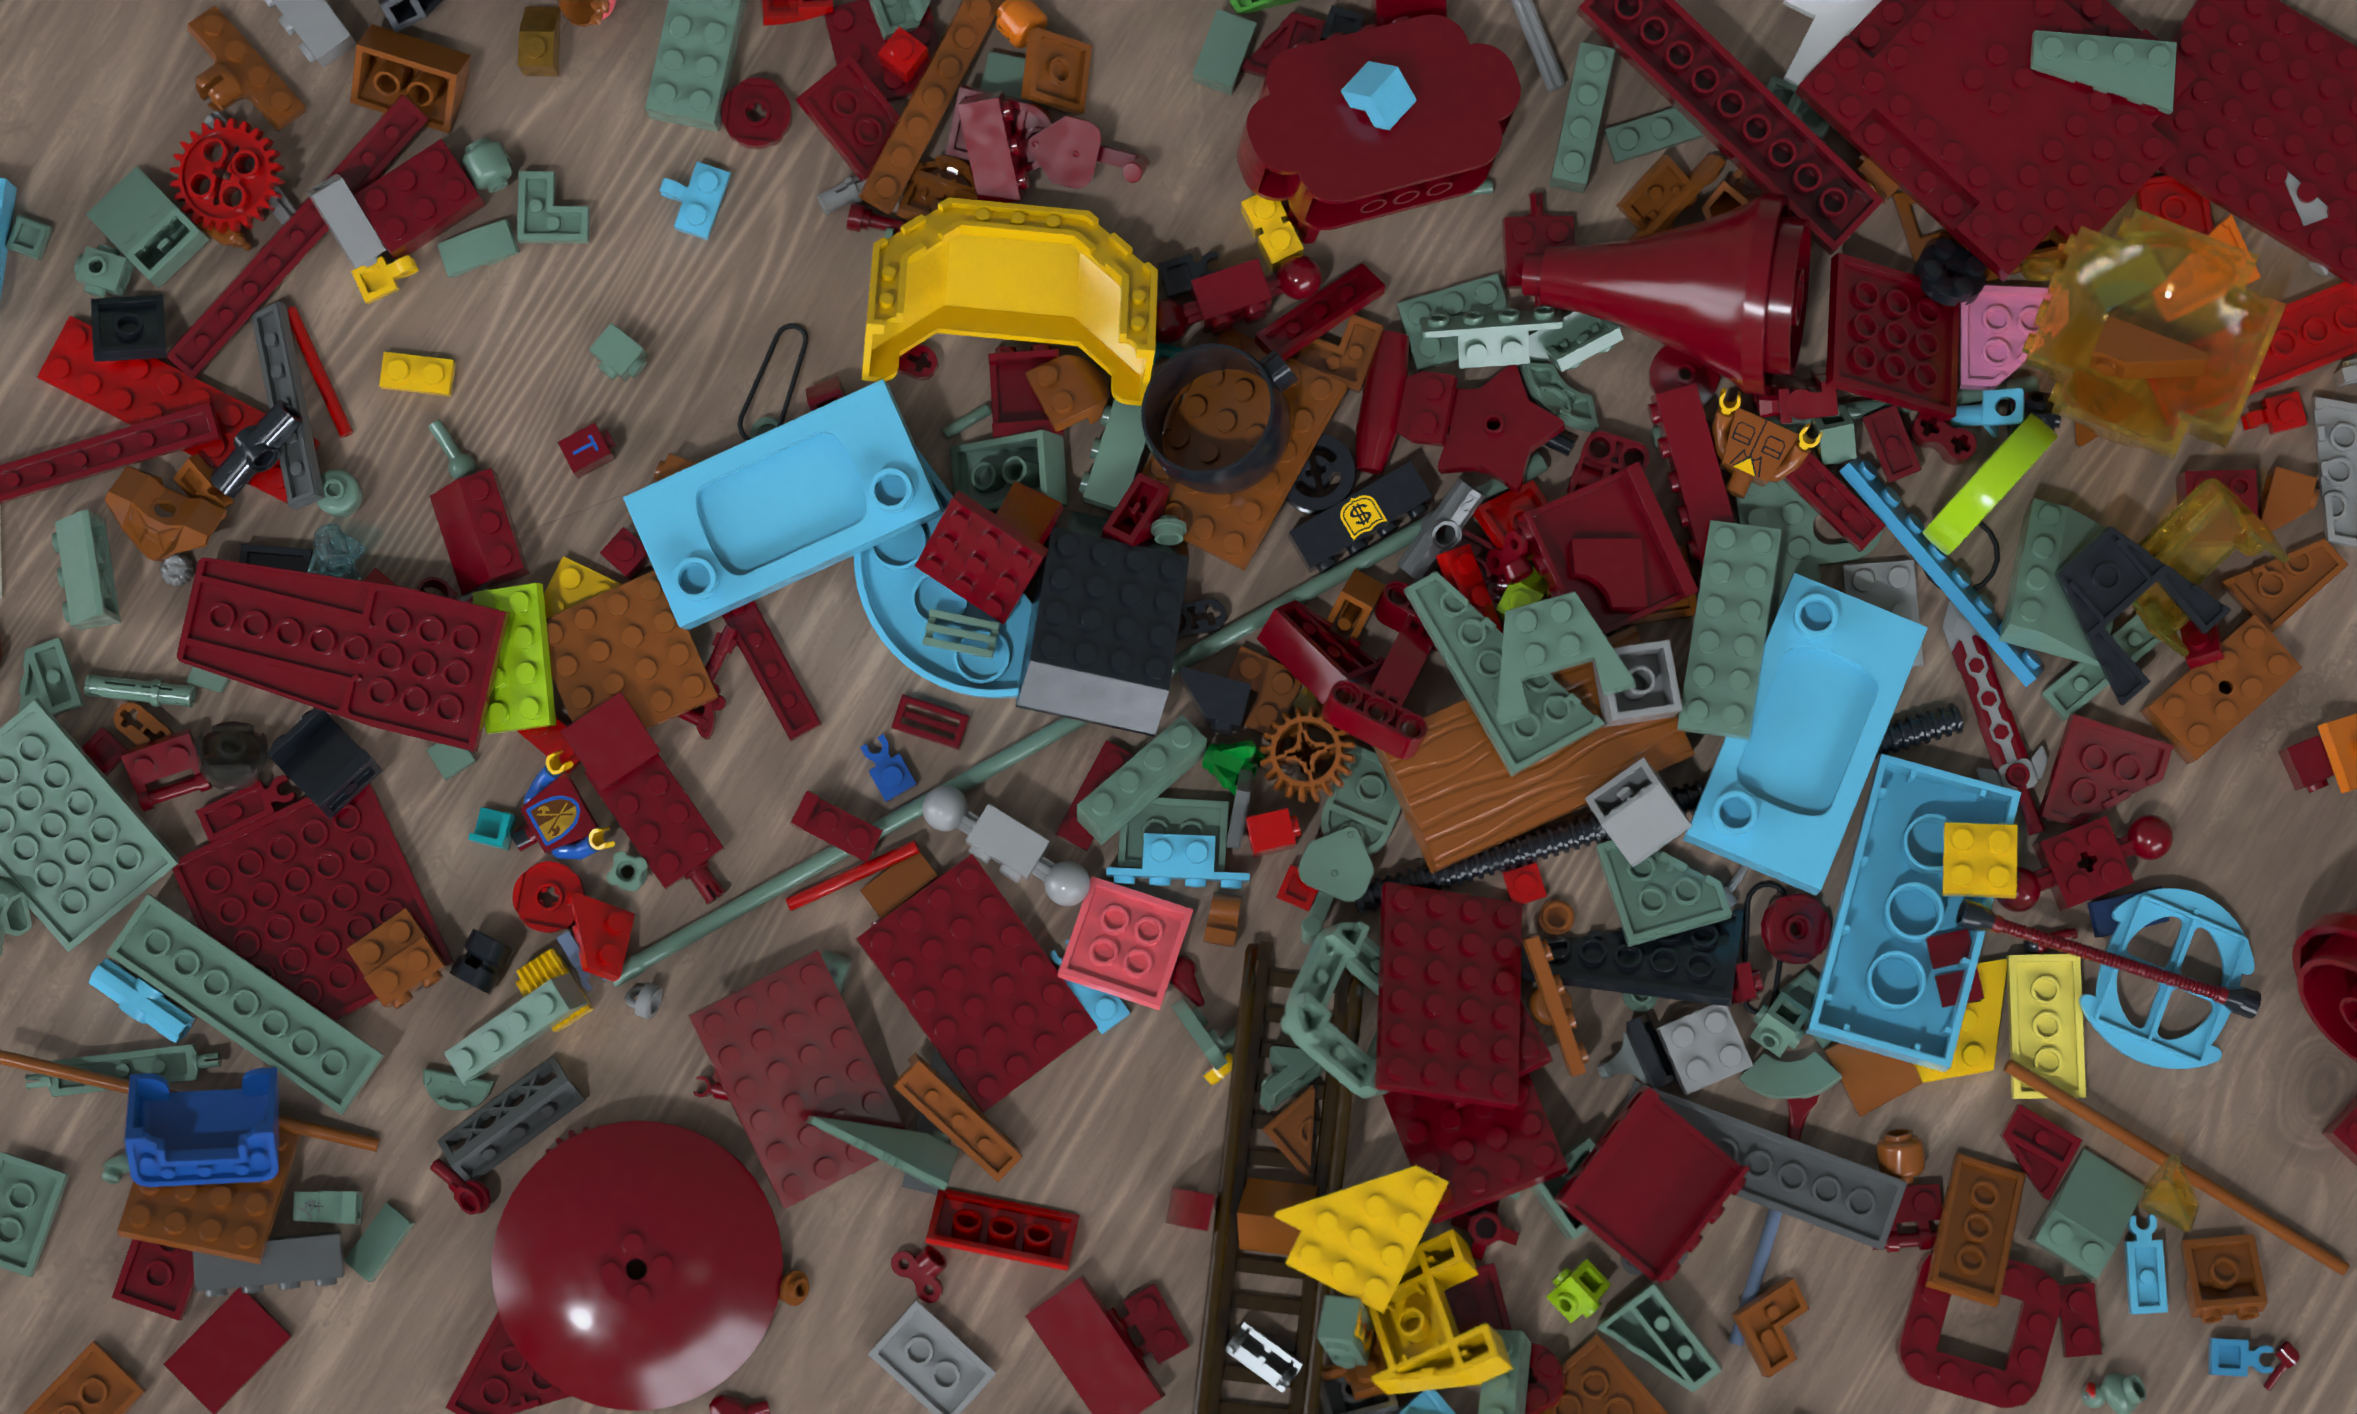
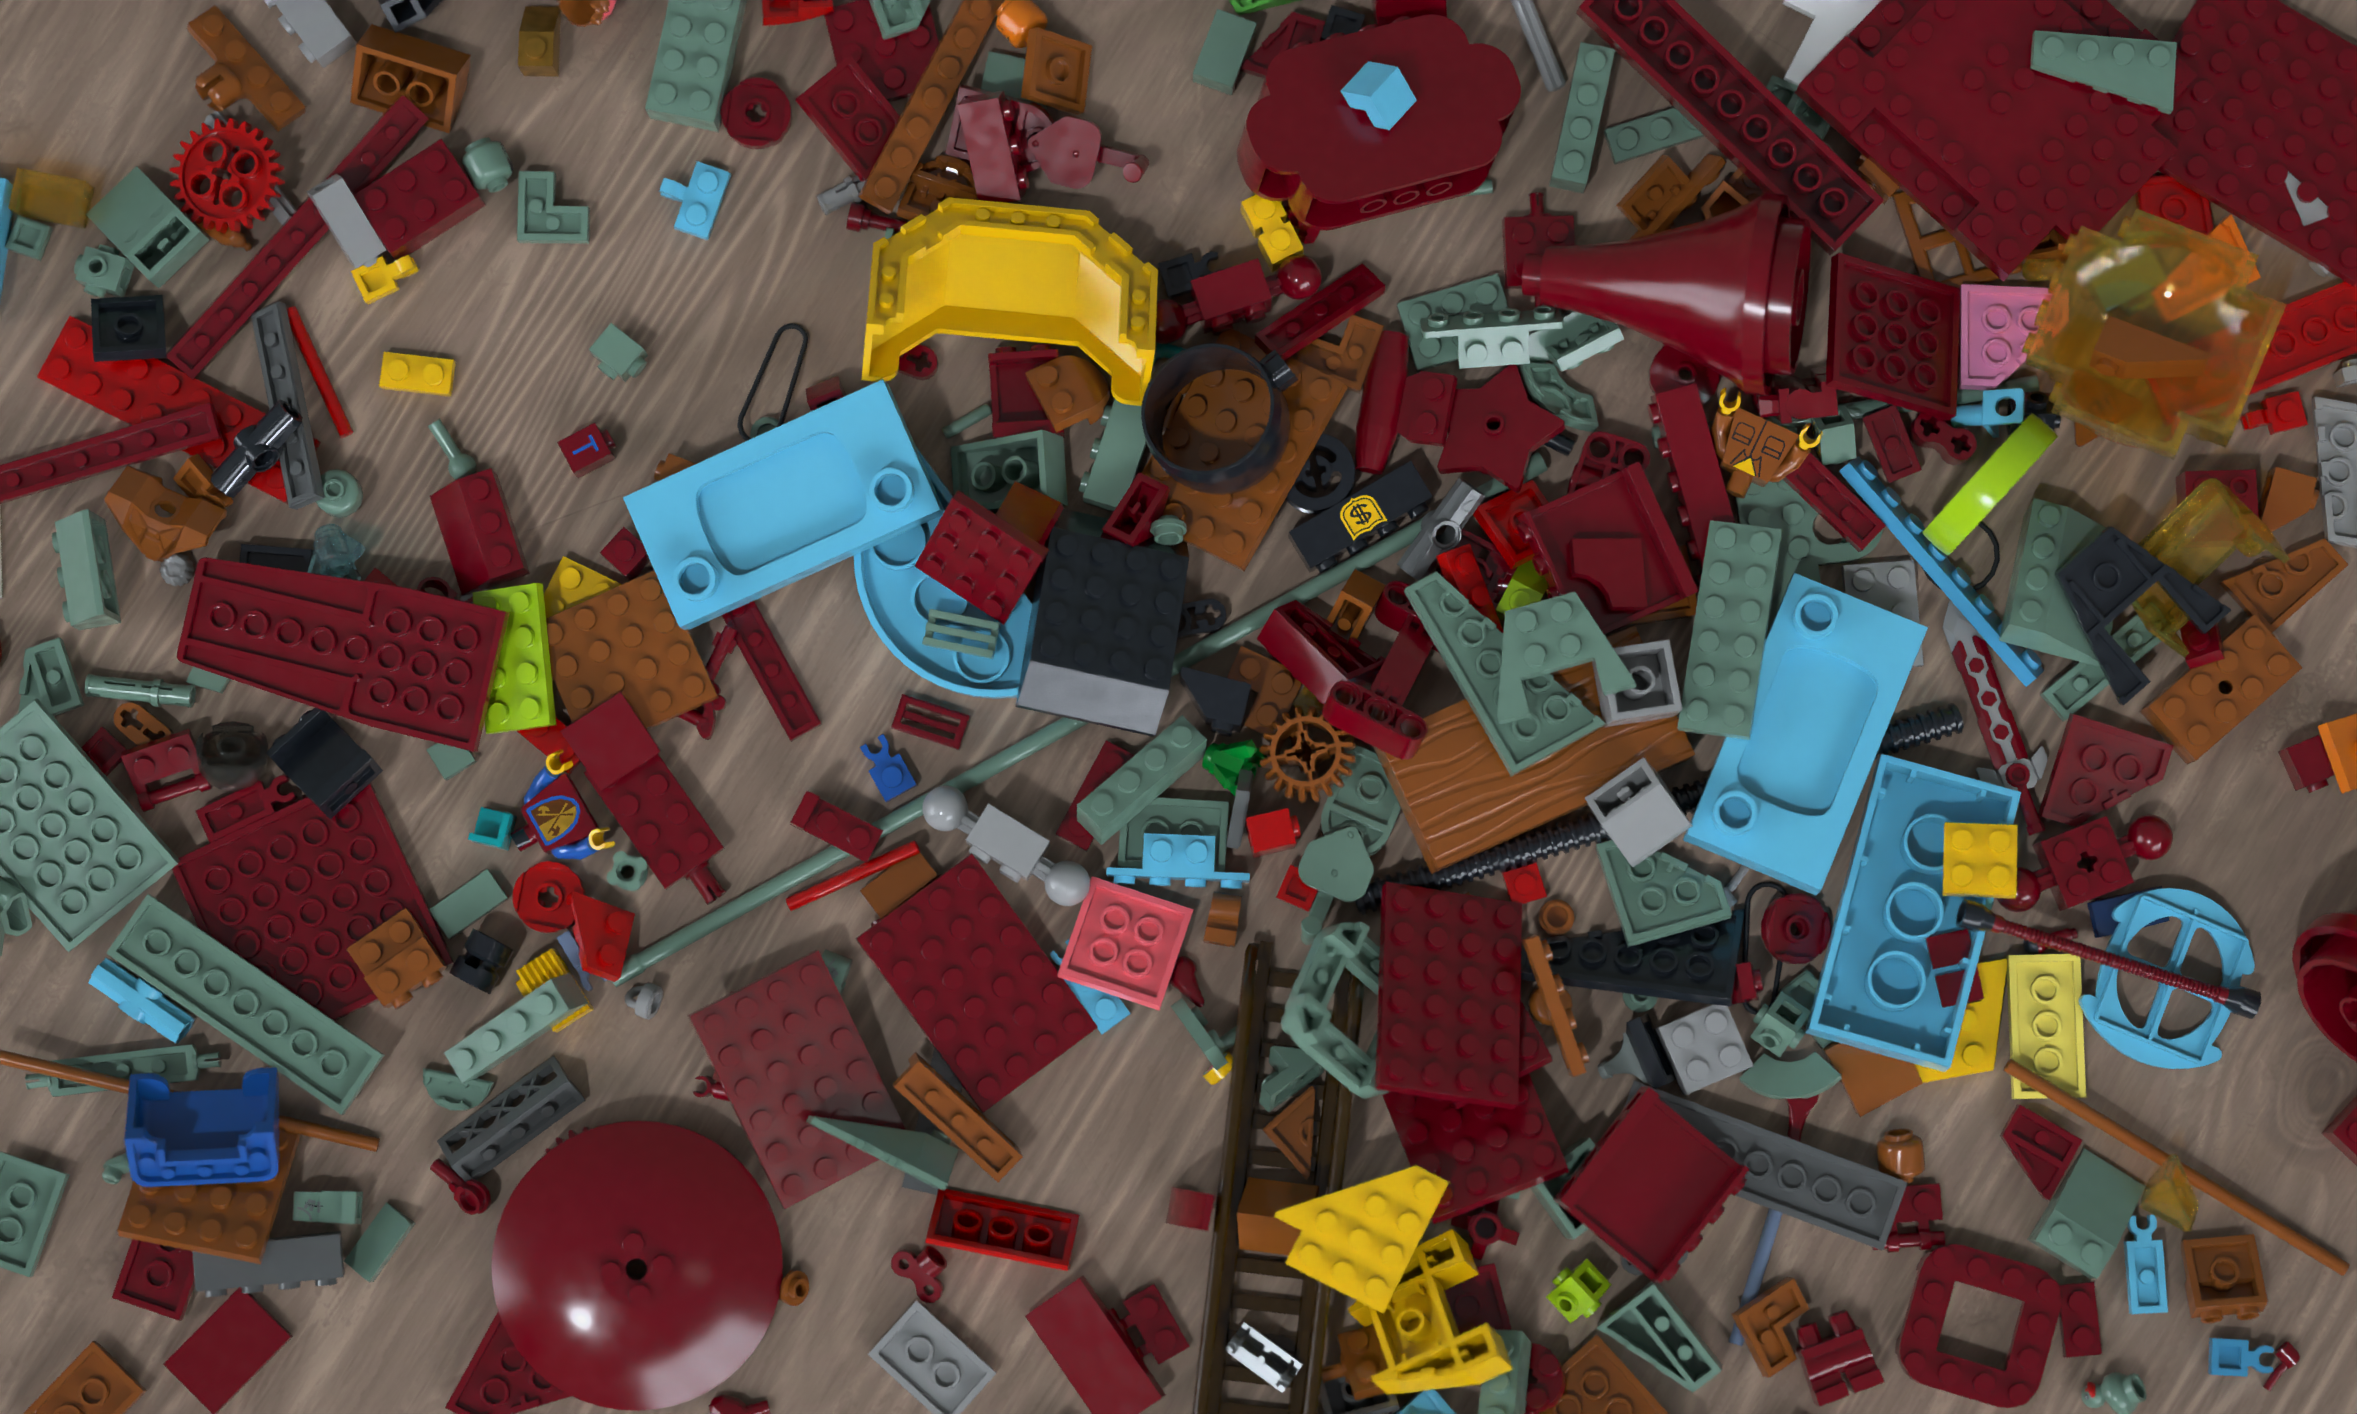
sand green slope [437,219,520,278] -> none
red brick [878,26,930,85] -> none
sand green brick [1317,1295,1375,1368] -> none
dark red piece [1486,530,1534,585] -> none
black plate [1914,238,1987,307] -> none
dark orange tile [1926,1153,2026,1308] -> none
none -> clear yellow panel [9,168,95,229]
none -> sand green tile [429,869,509,940]
none -> dark red hips [1796,1310,1885,1407]

